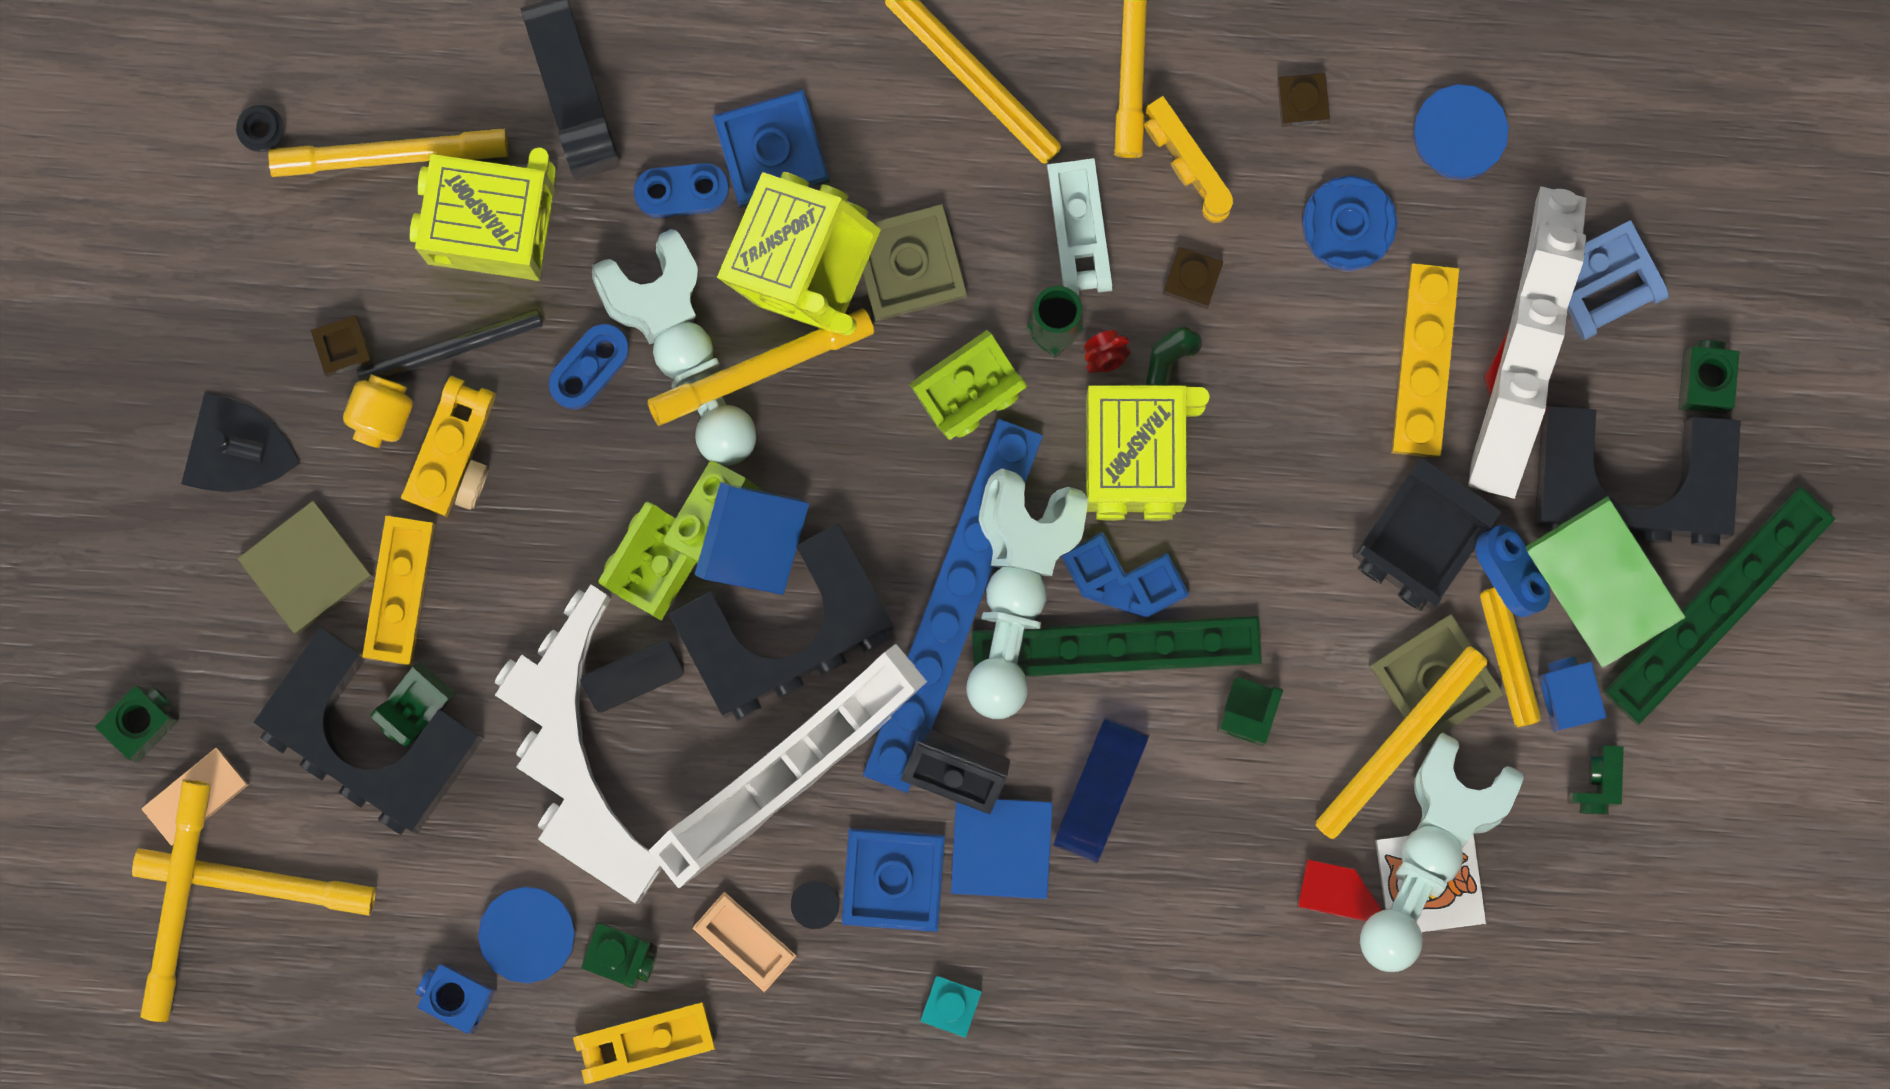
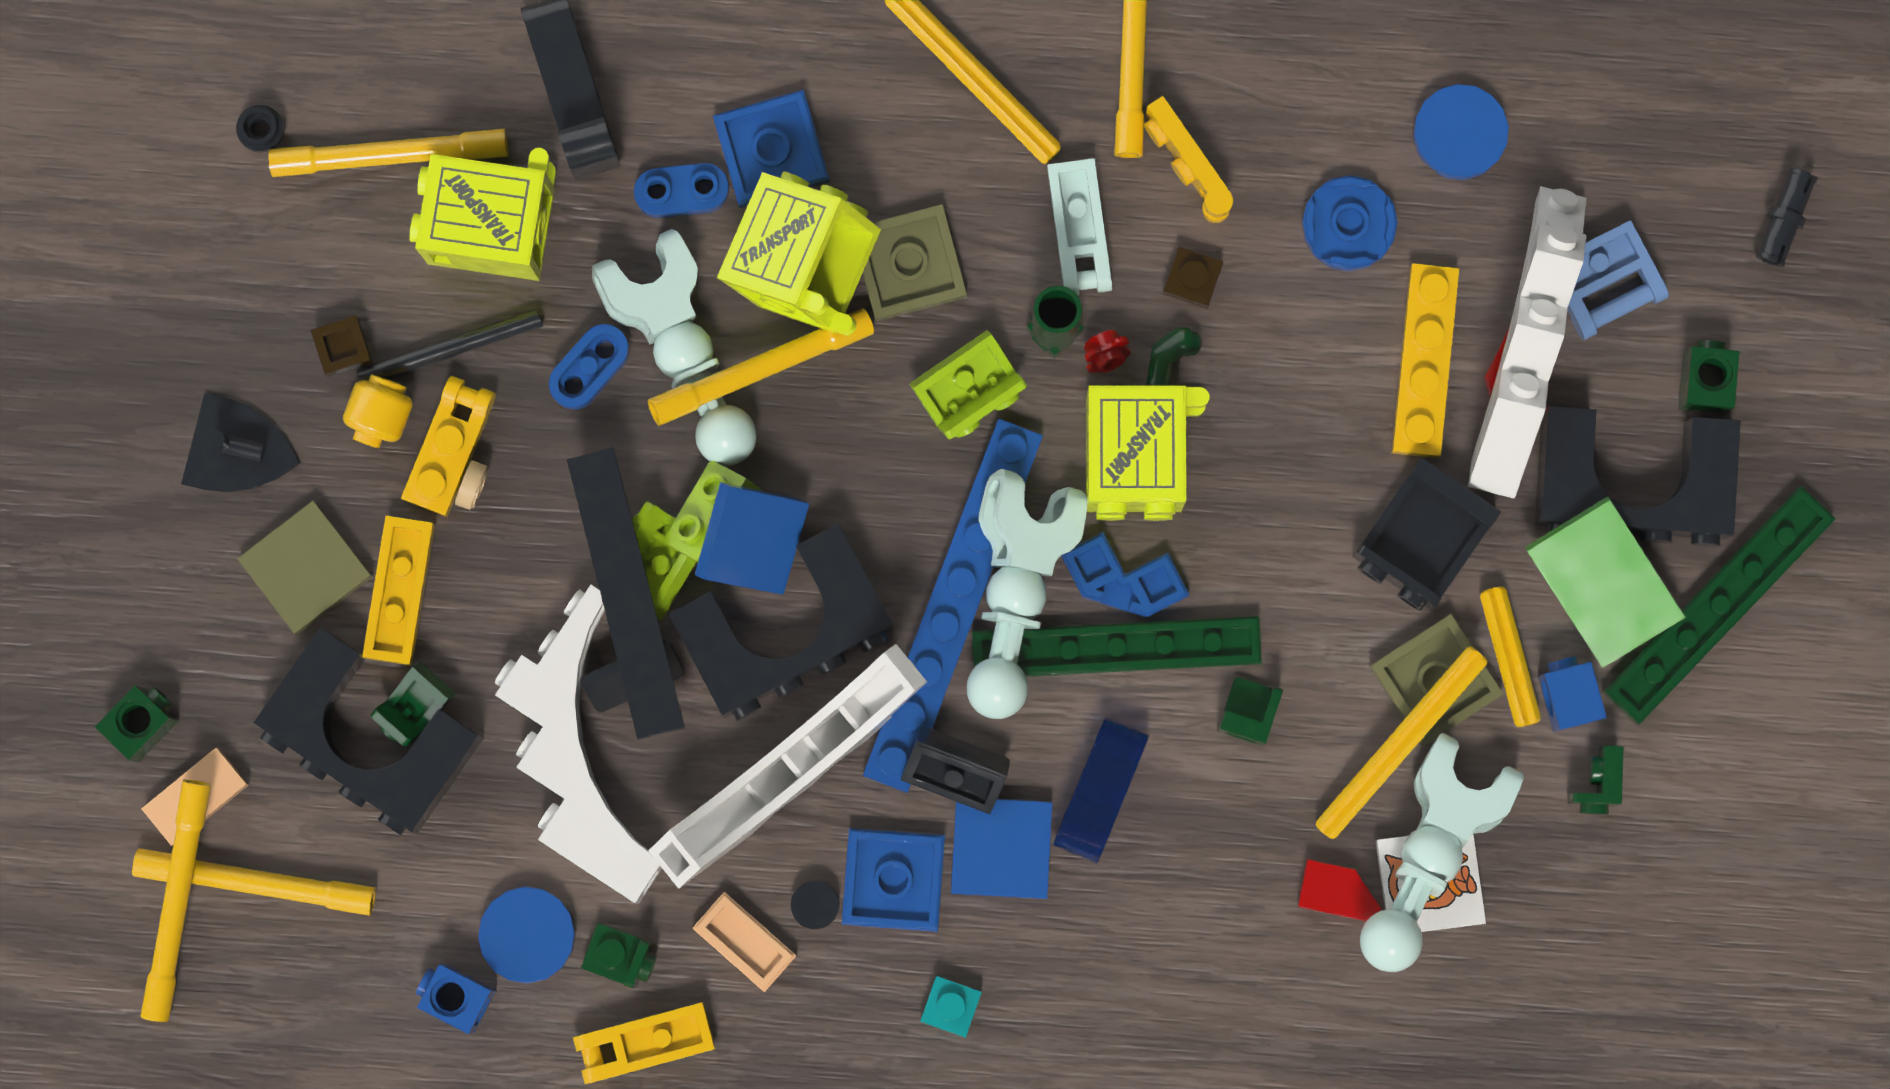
dark brown plate [1277,73,1330,127] -> none
blue plate [1476,525,1550,617] -> none
none -> black tile [567,447,686,740]
none -> black pin [1755,168,1818,267]

